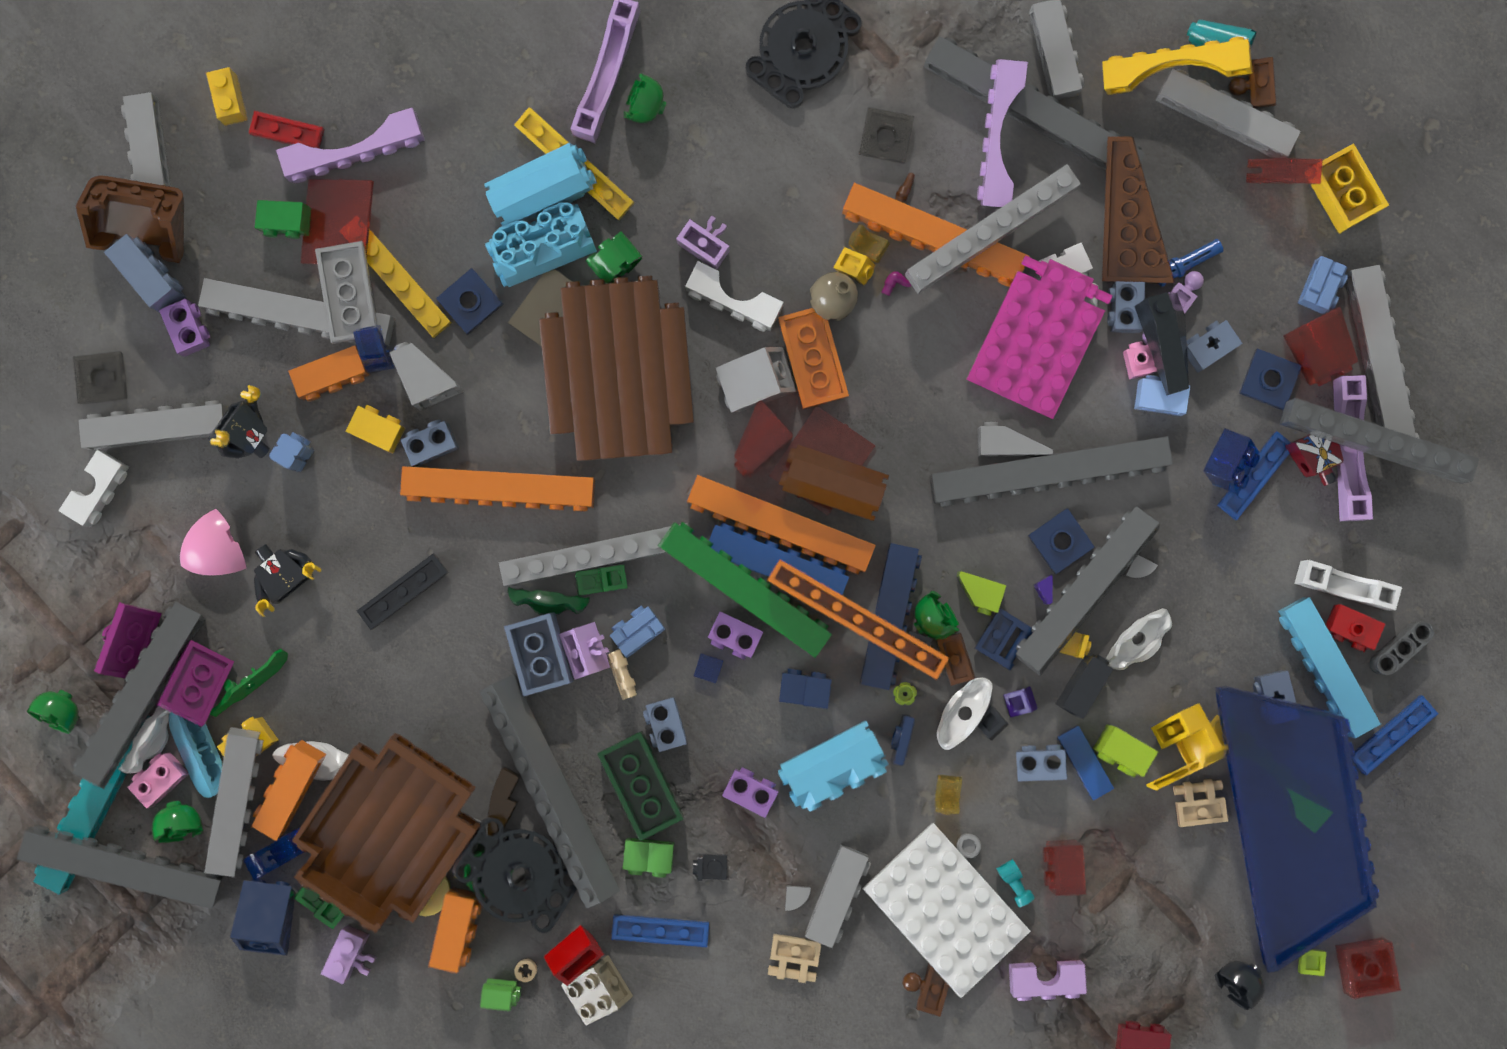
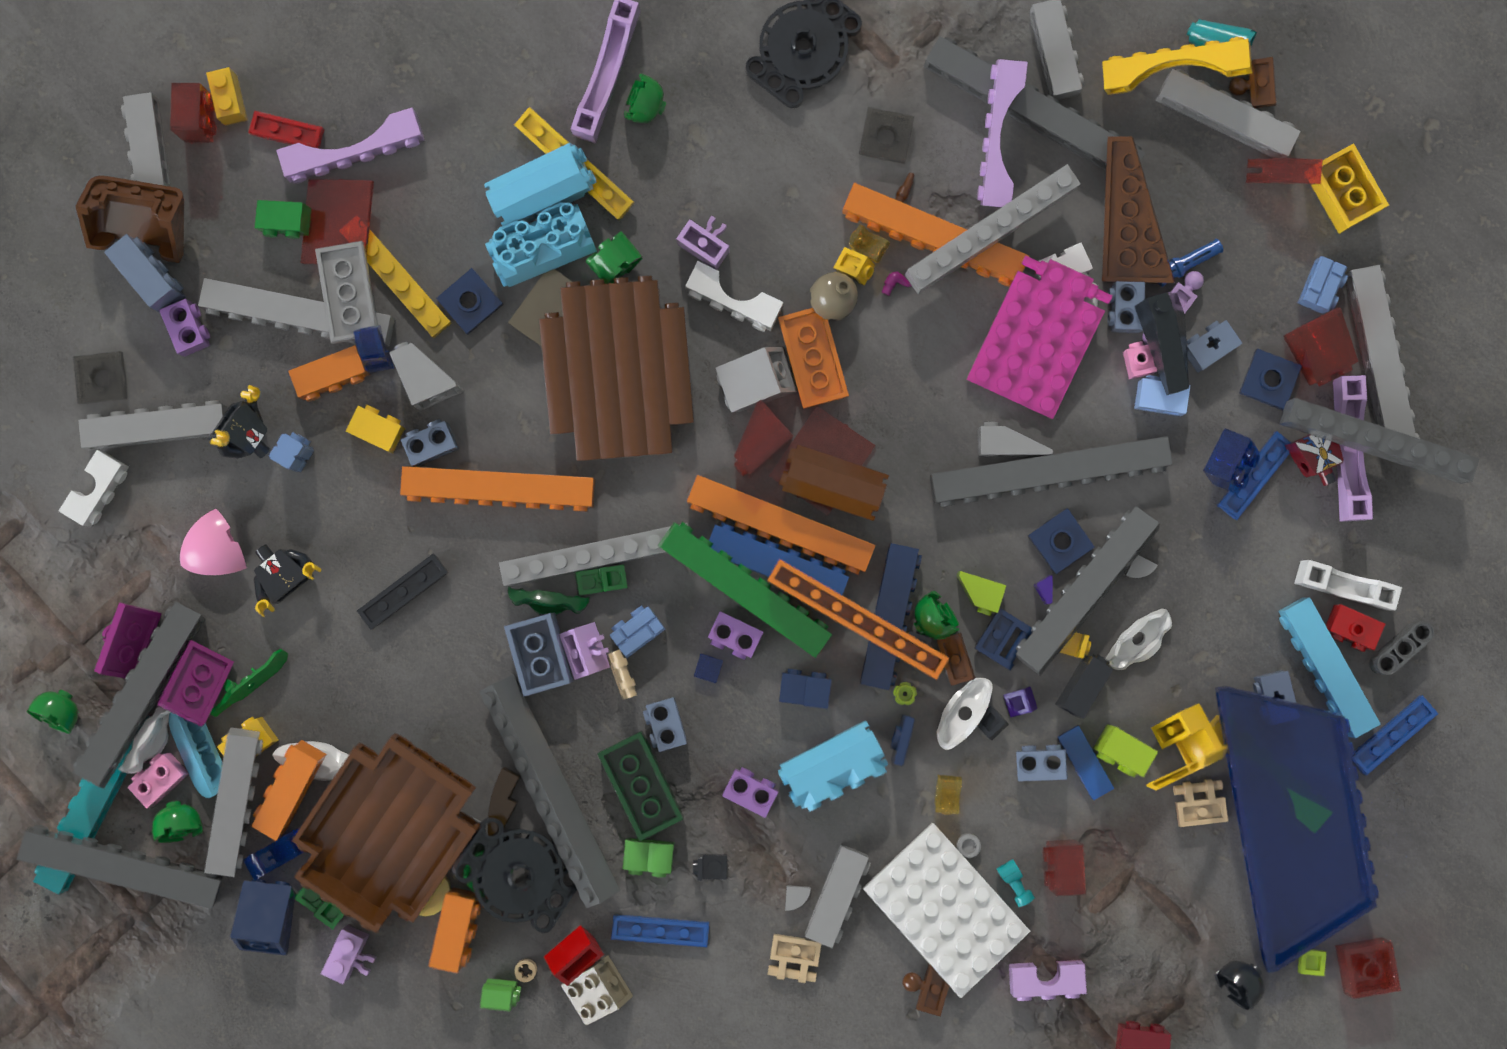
none -> clear red brick [170,83,217,143]

